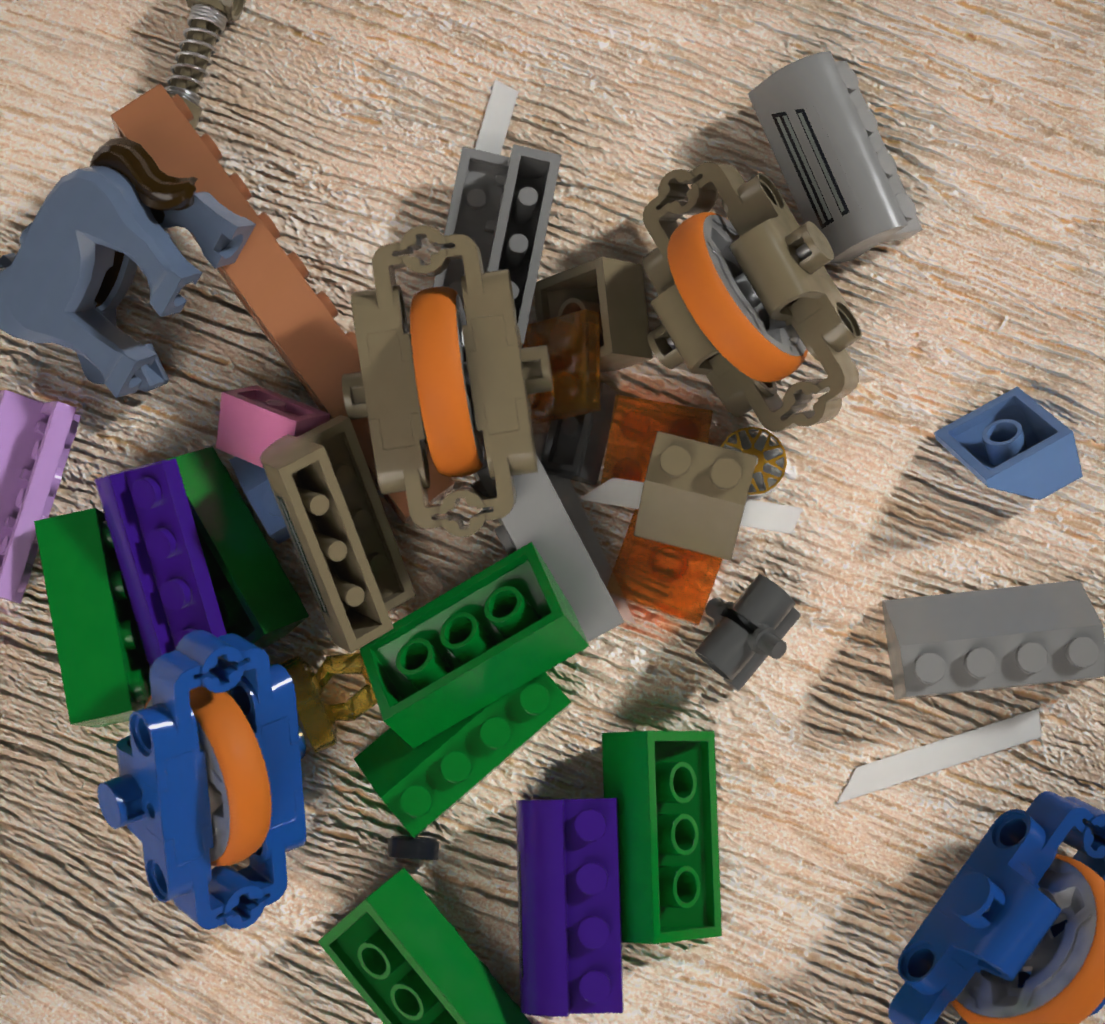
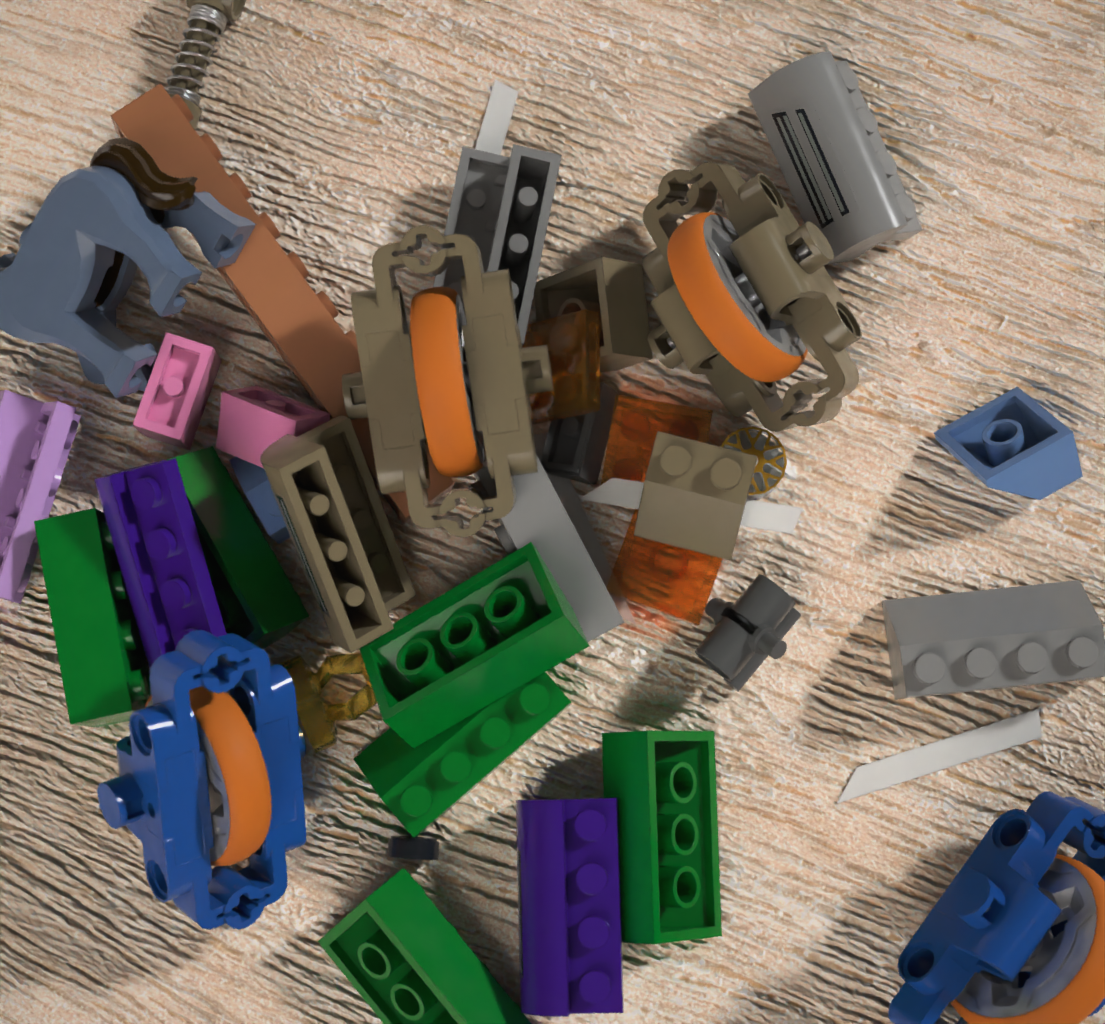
none -> bright pink panel [132,332,222,451]

